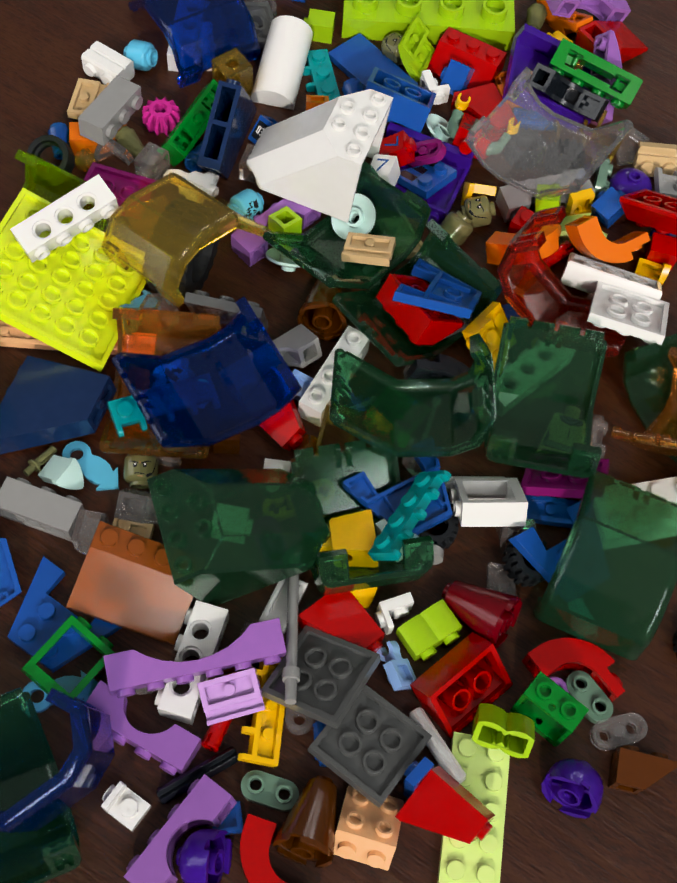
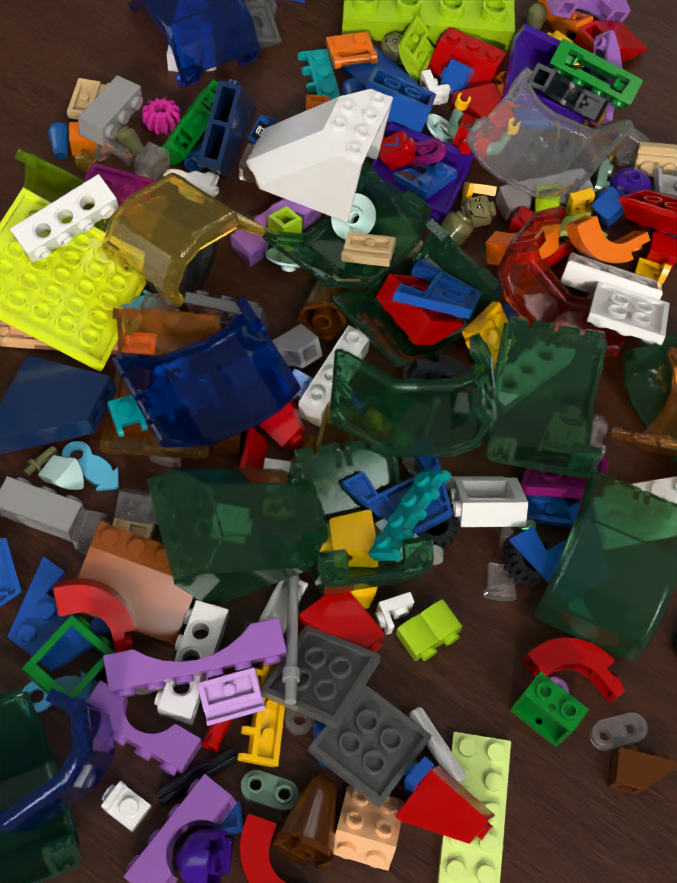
black tyre [26,135,75,183] -> none
white brick [81,41,135,85] -> none
medium azure head [123,39,158,71] -> none
olive head [123,449,159,489] -> none
clear yellow piece [212,48,253,96] -> none
medium azure head [228,188,264,224] -> none
white brick [250,15,313,110] -> none
lime brick [304,8,336,44] -> none
white brick [366,154,401,190] -> none
light blue plate [376,641,416,691] -> none
red slope [410,632,513,739] -> none
dark red cone [442,580,522,649] -> none
lime brick [472,703,535,758] -> none
dark purple cylinder [541,758,603,819] -> none
sand green plate [565,671,613,724] -> none
none -> red arch [53,578,136,653]
none -> red slope [238,427,268,488]
none -> orange plate [326,31,378,70]

